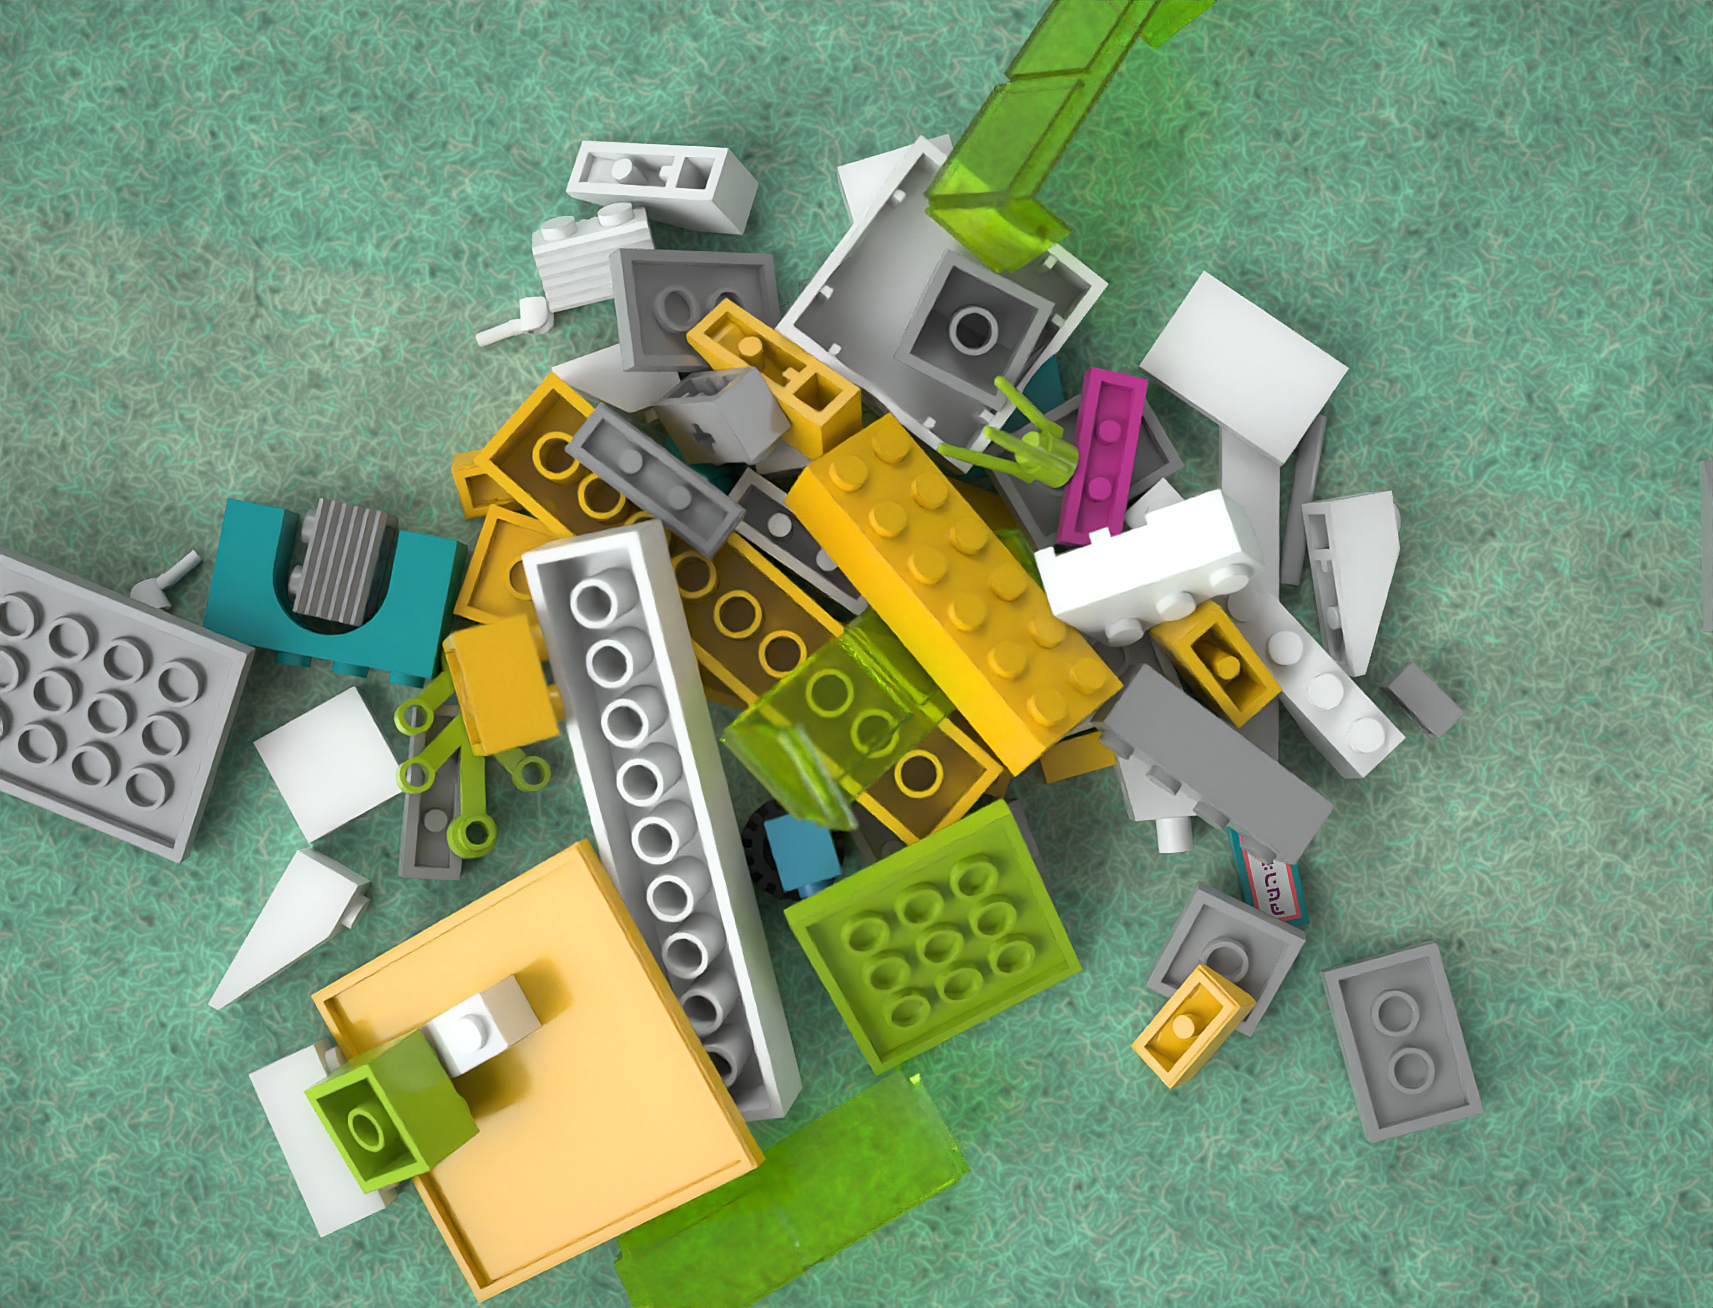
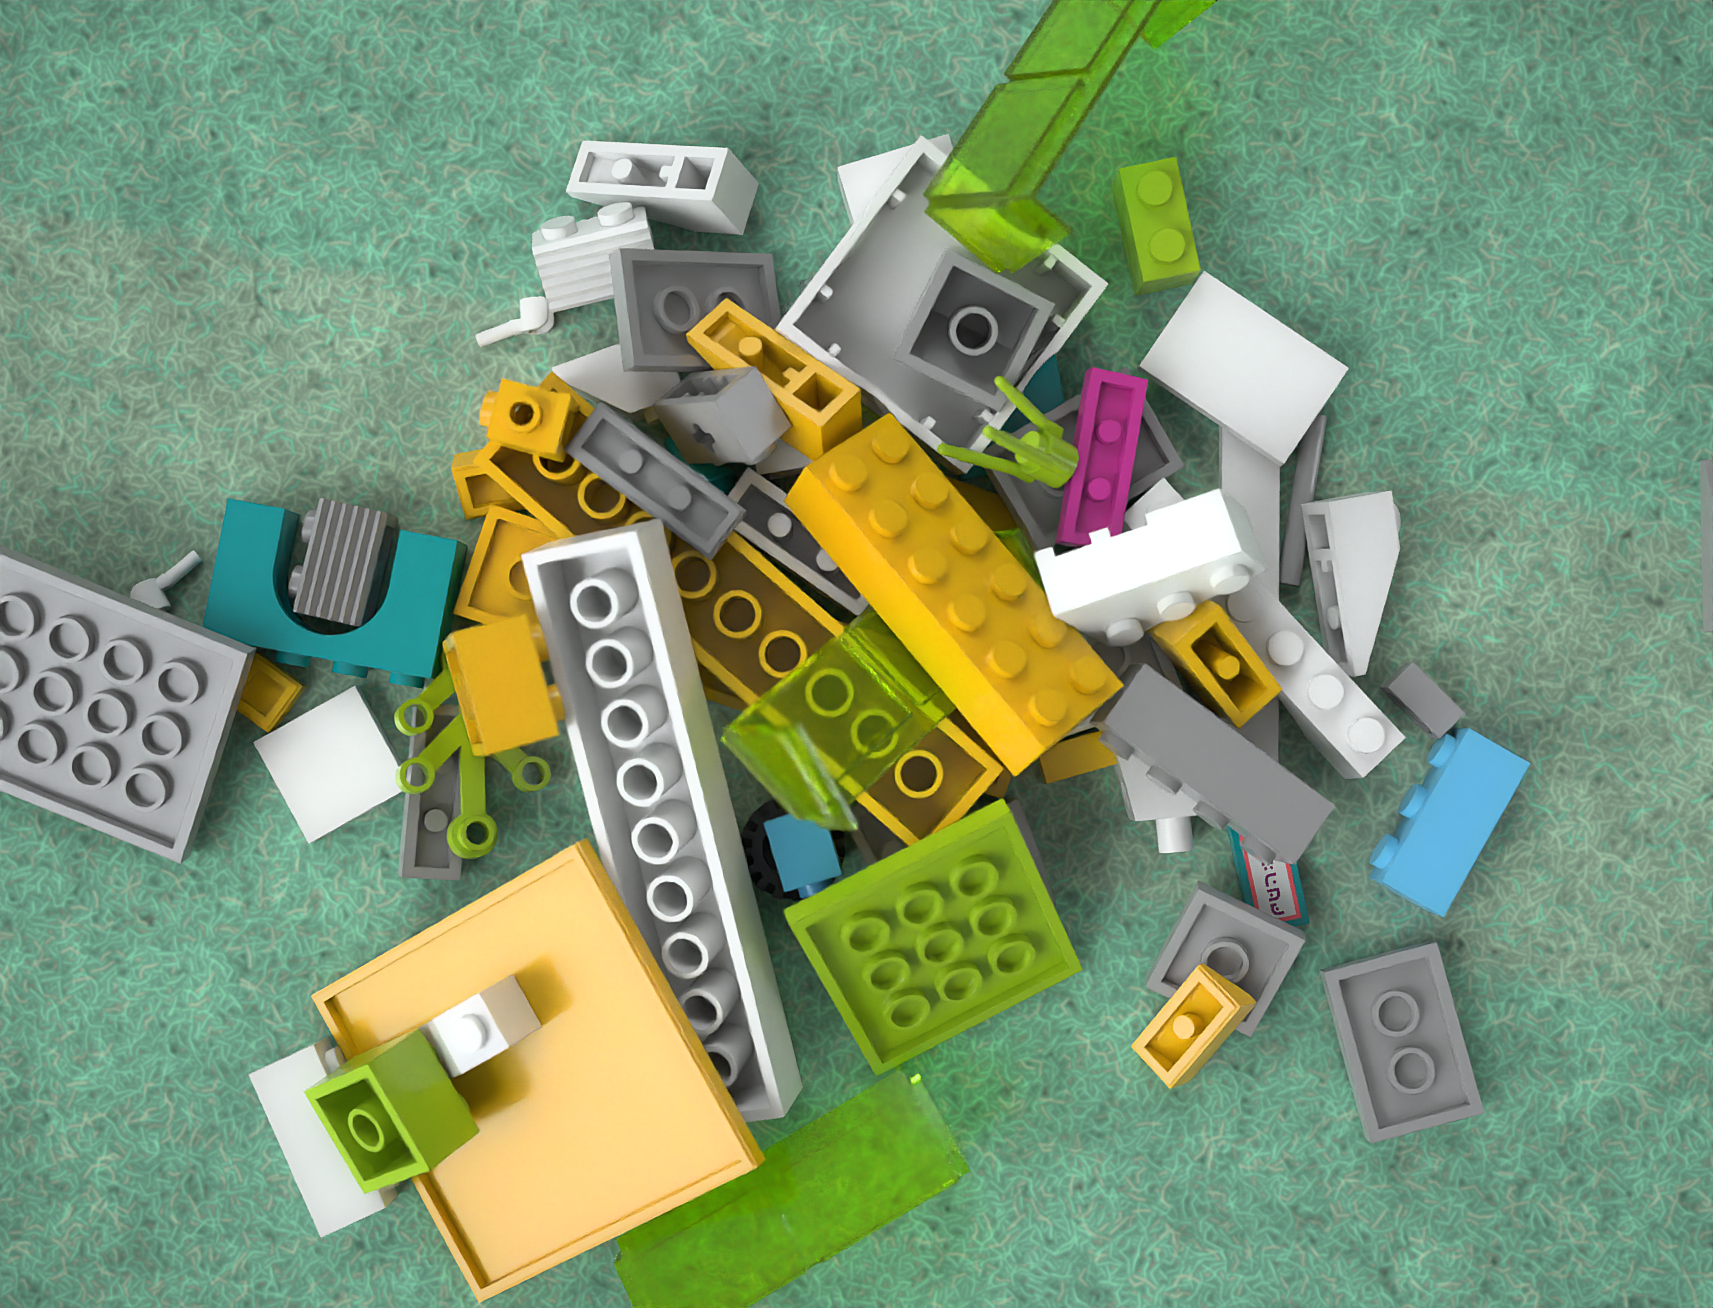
white slope [208,847,371,1010] -> none
none -> yellow tile [237,652,307,733]
none -> yellow brick [479,378,579,462]
none -> lime brick [1111,157,1201,296]
none -> medium azure brick [1369,728,1531,917]

